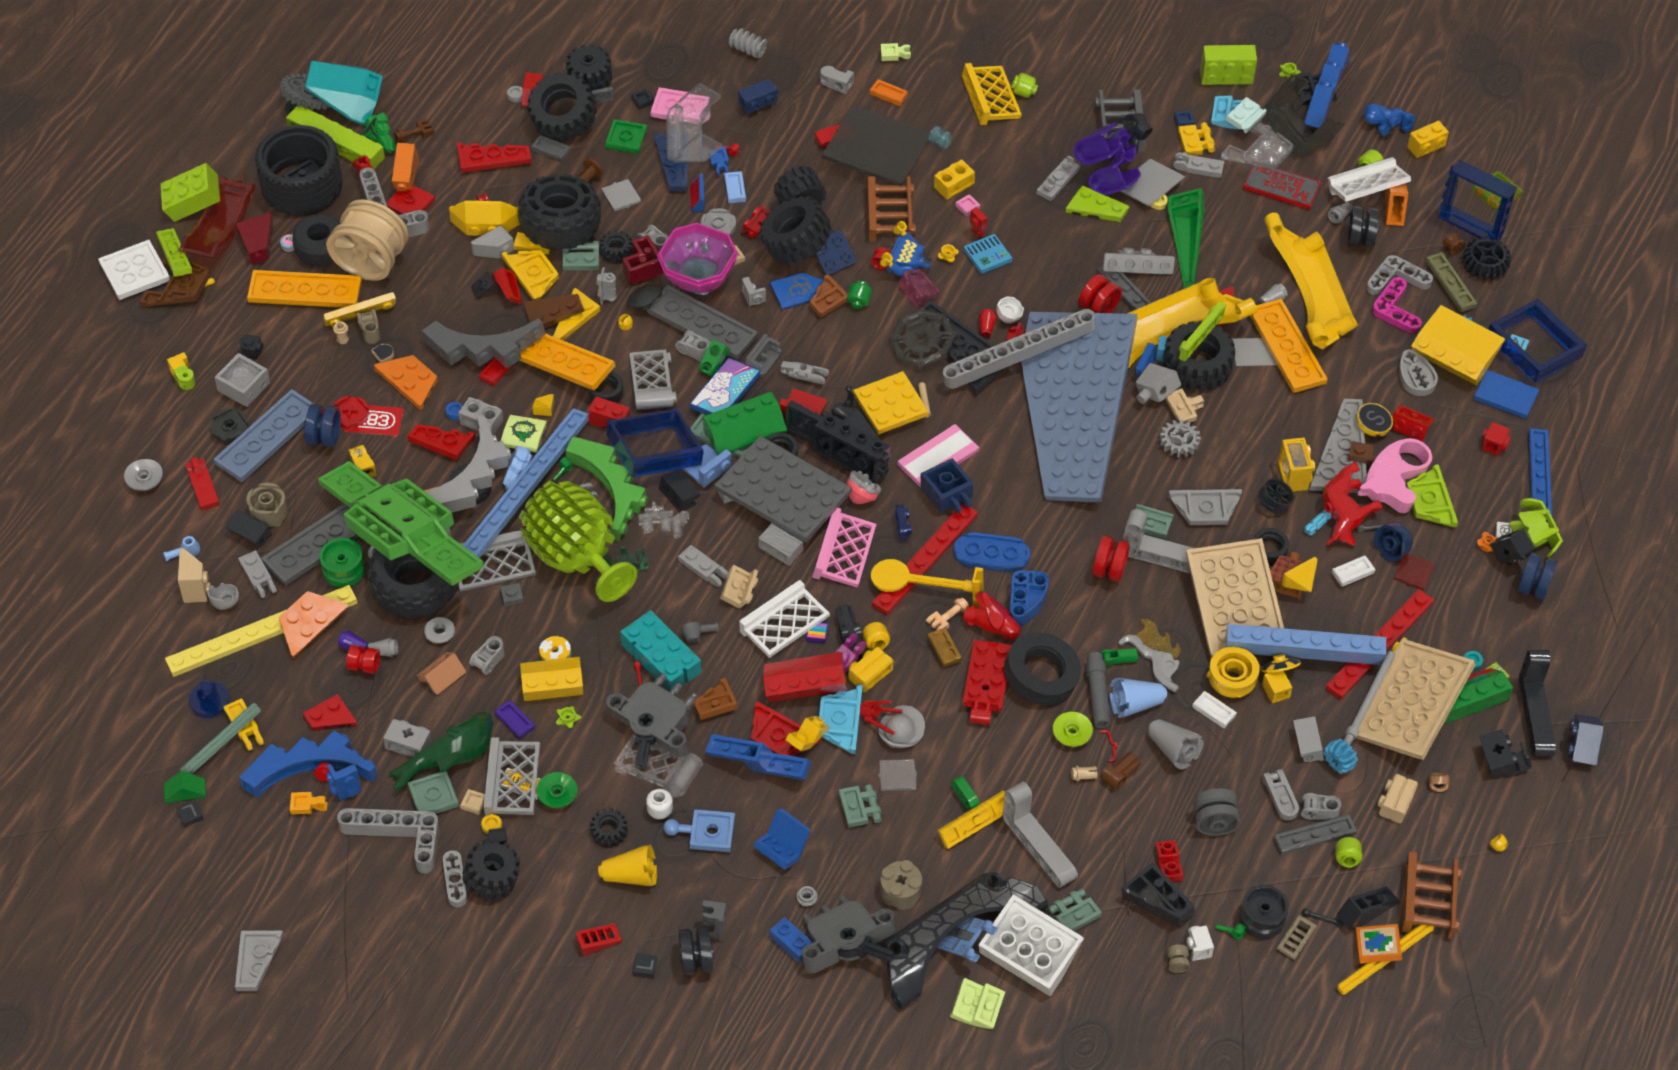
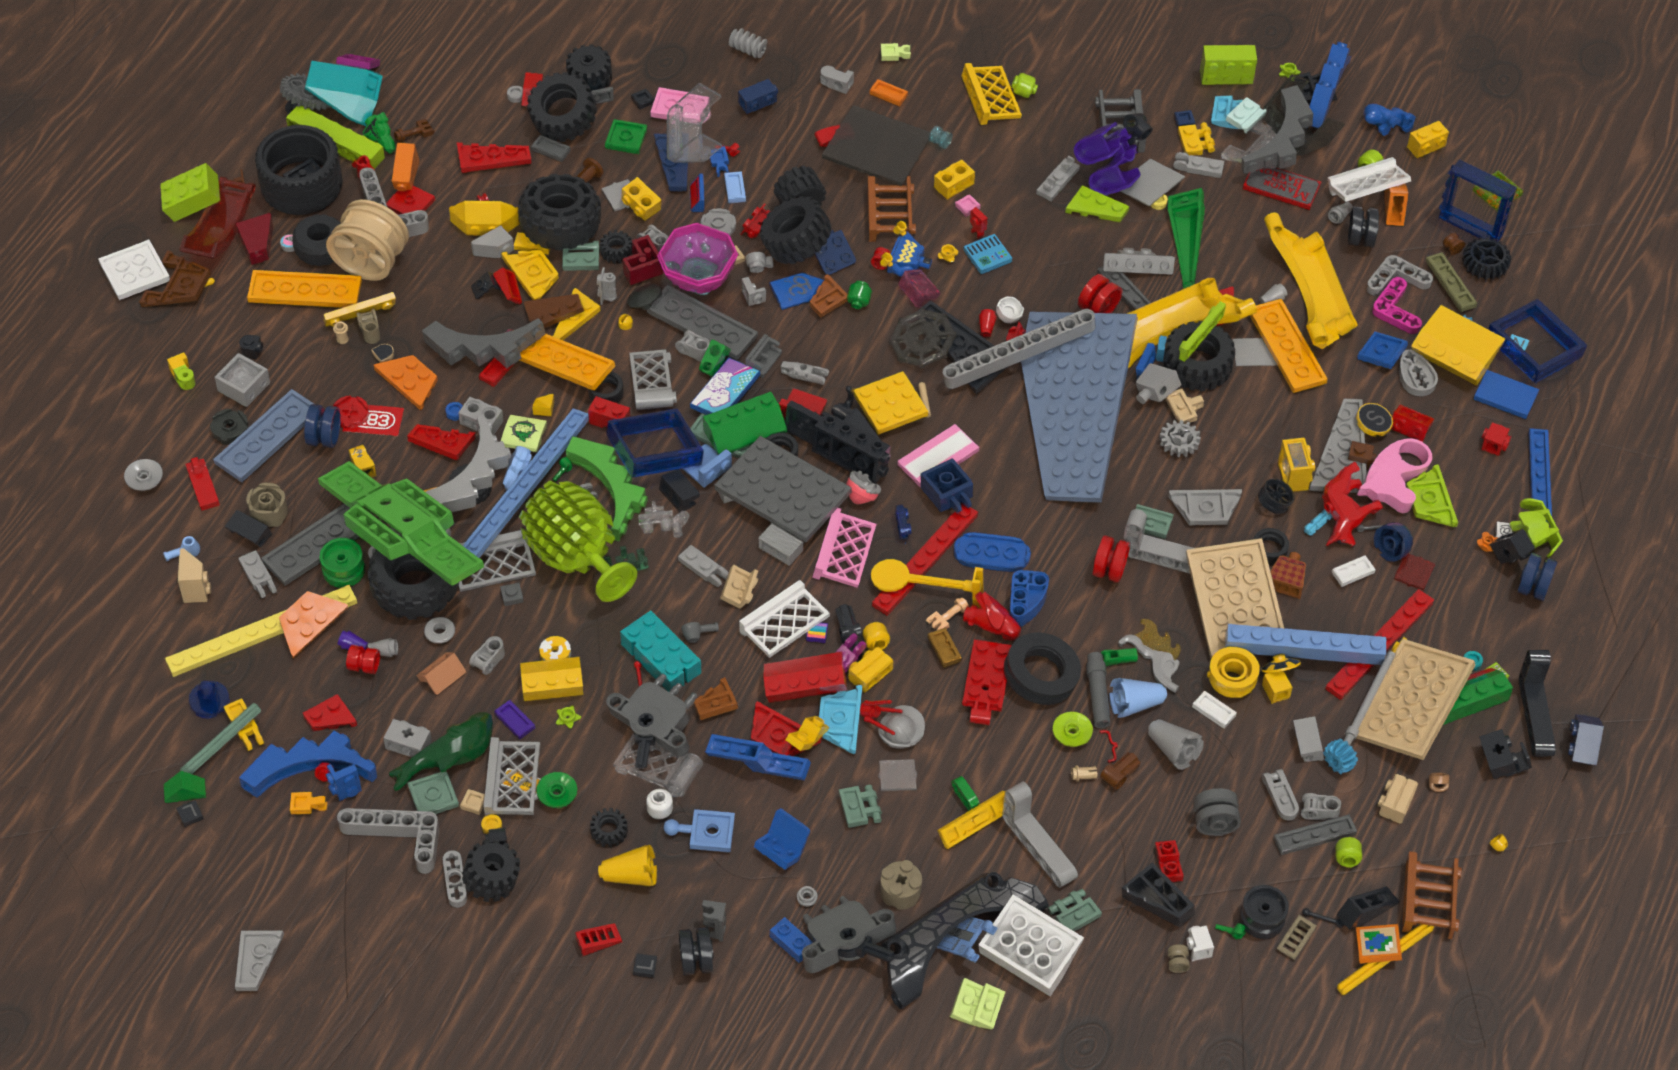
lime plate [156,228,192,277] -> none
light grey hair [207,583,240,610] -> none
yellow slope [1282,557,1318,592] -> none
none -> magenta tile [336,54,380,69]
none -> yellow brick [621,177,662,221]
none -> light grey piece [745,252,773,273]
none -> dark grey arch [1241,85,1313,174]
none -> blue tile [1357,331,1408,369]

